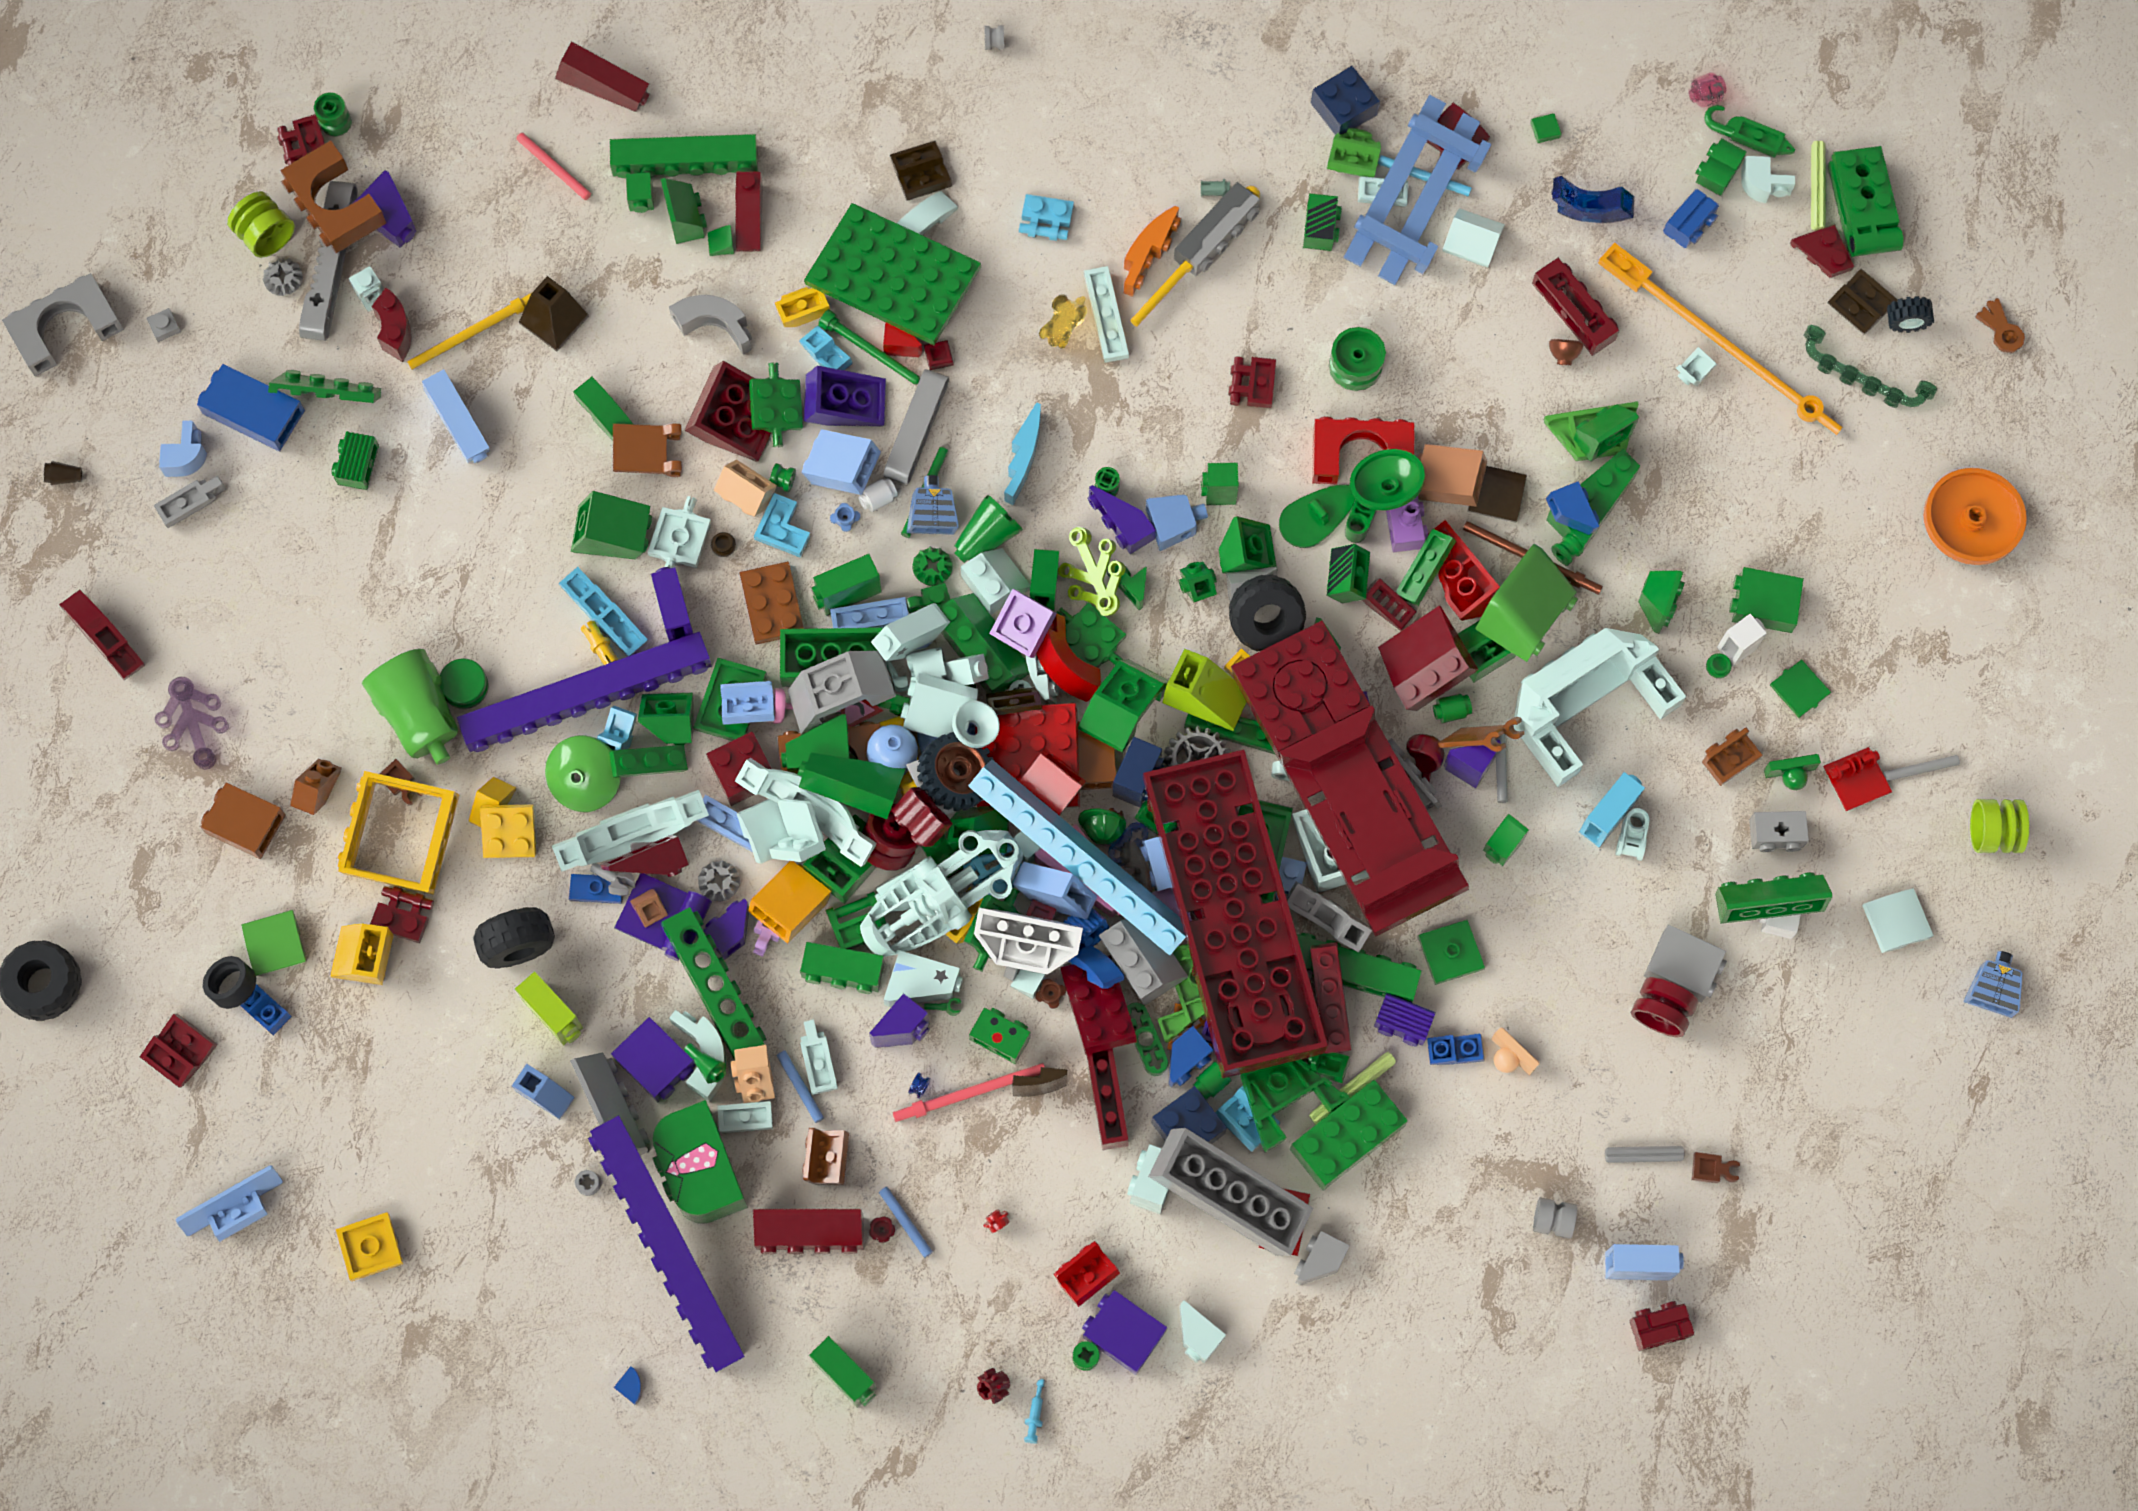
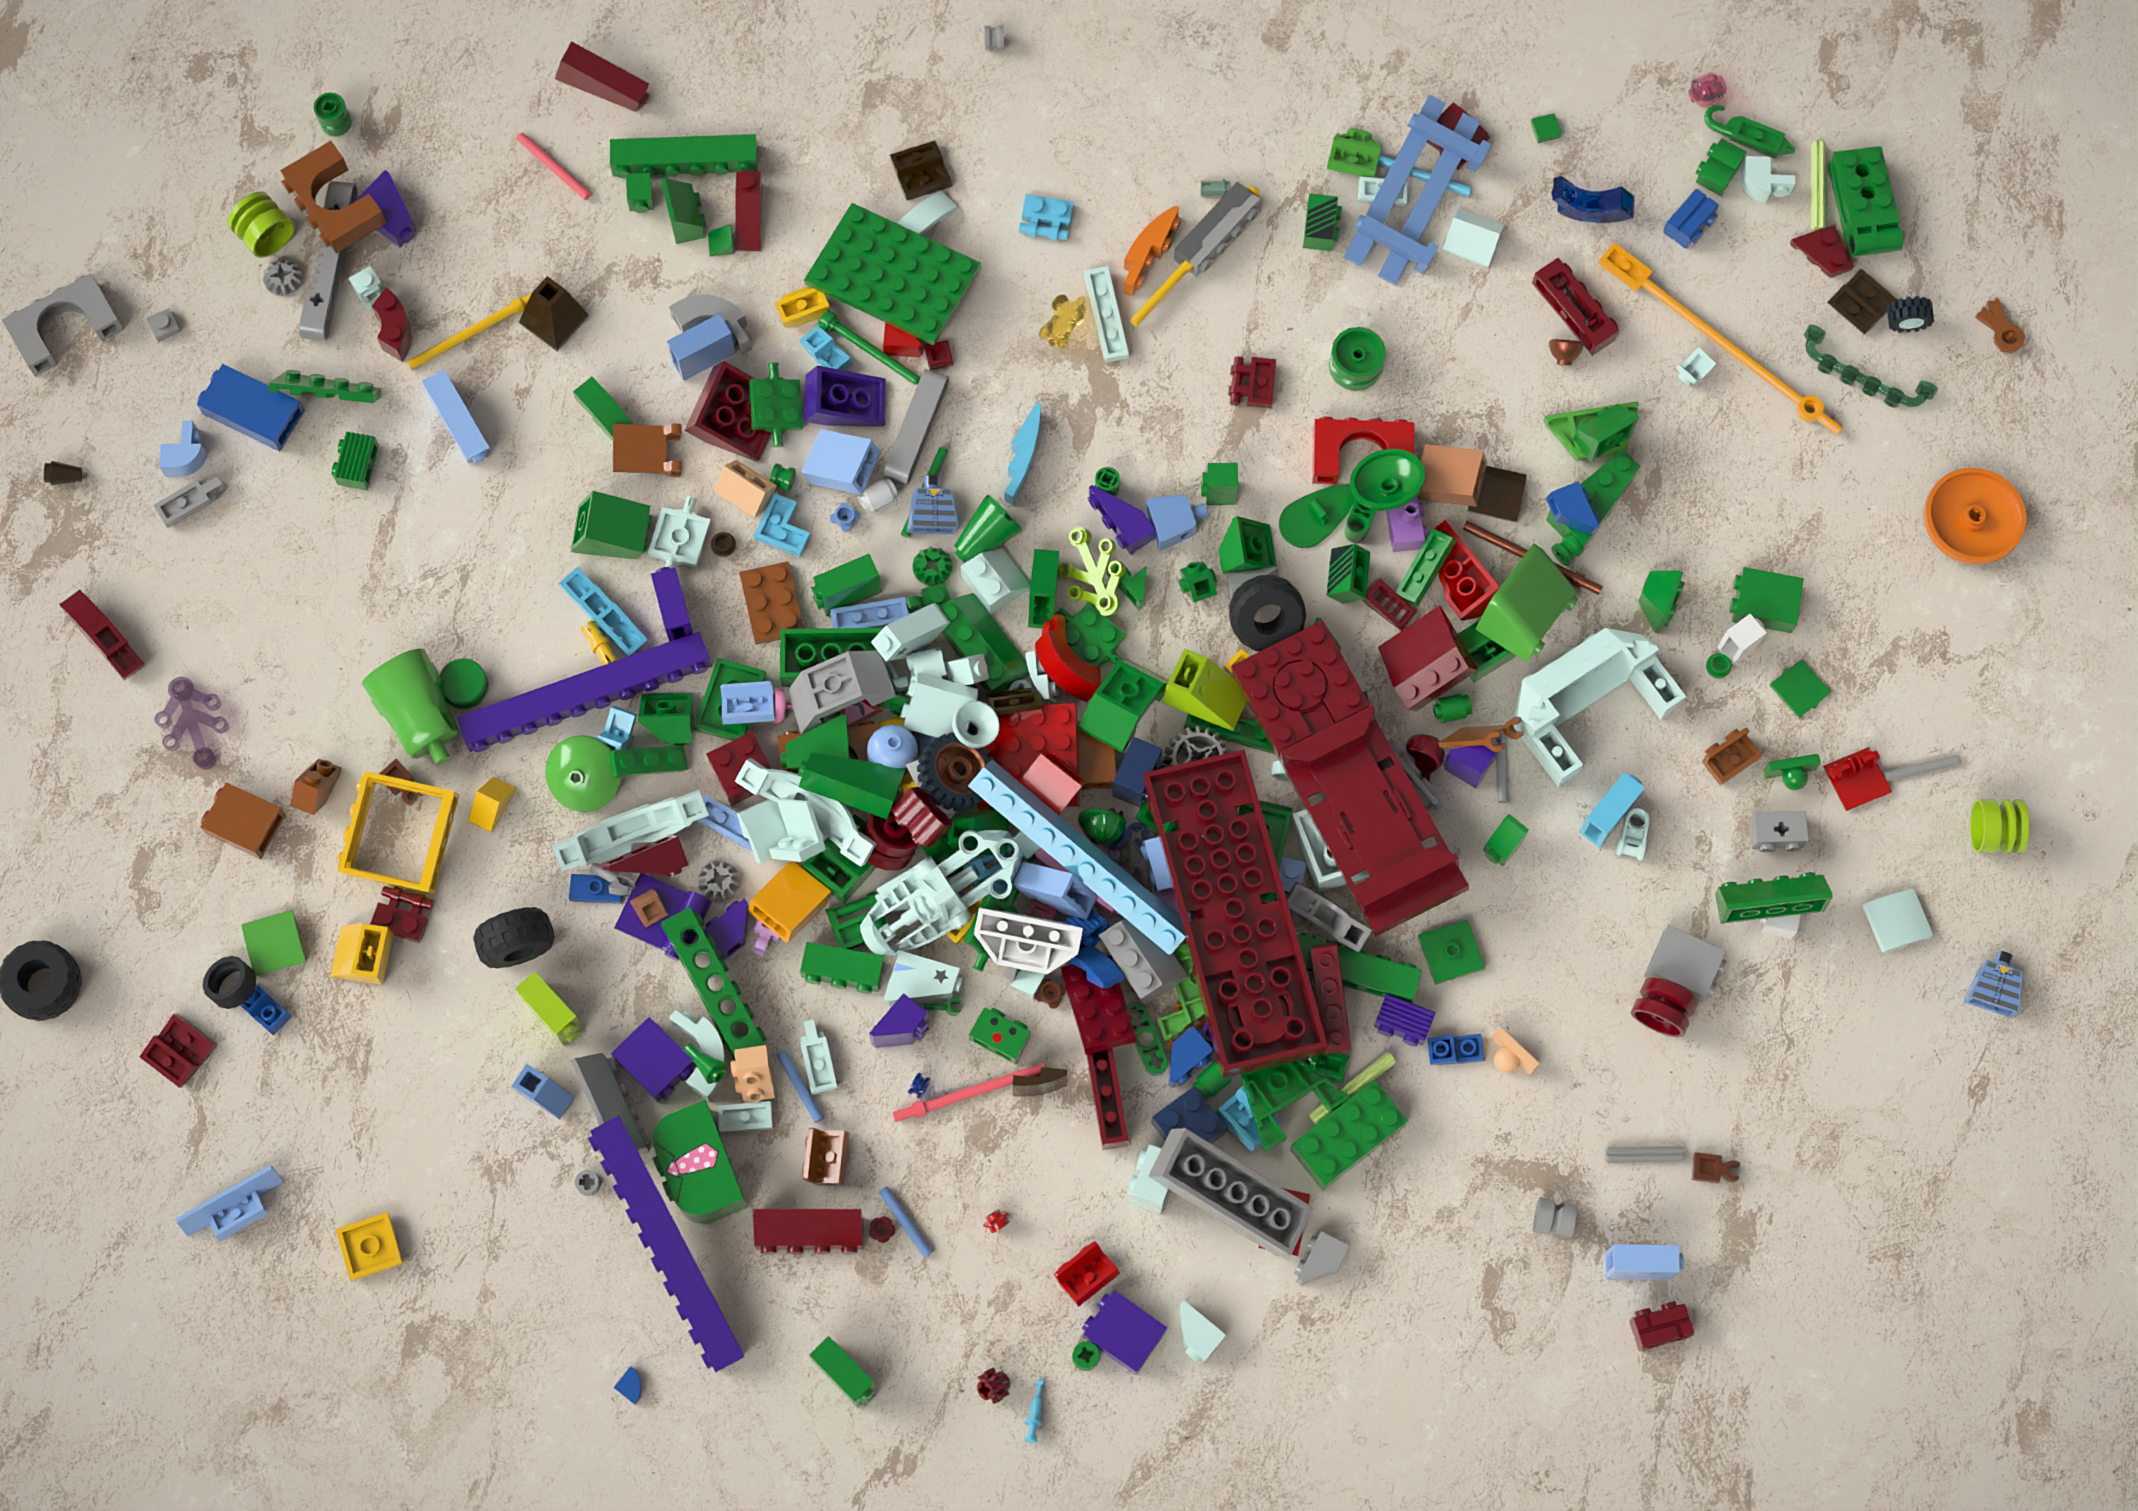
dark red plate [277,114,325,165] -> none
yellow plate [480,804,536,858] -> none
plate [989,589,1057,658] -> none
dark blue brick [1311,65,1380,135] -> none
none -> medium blue brick [667,314,737,381]

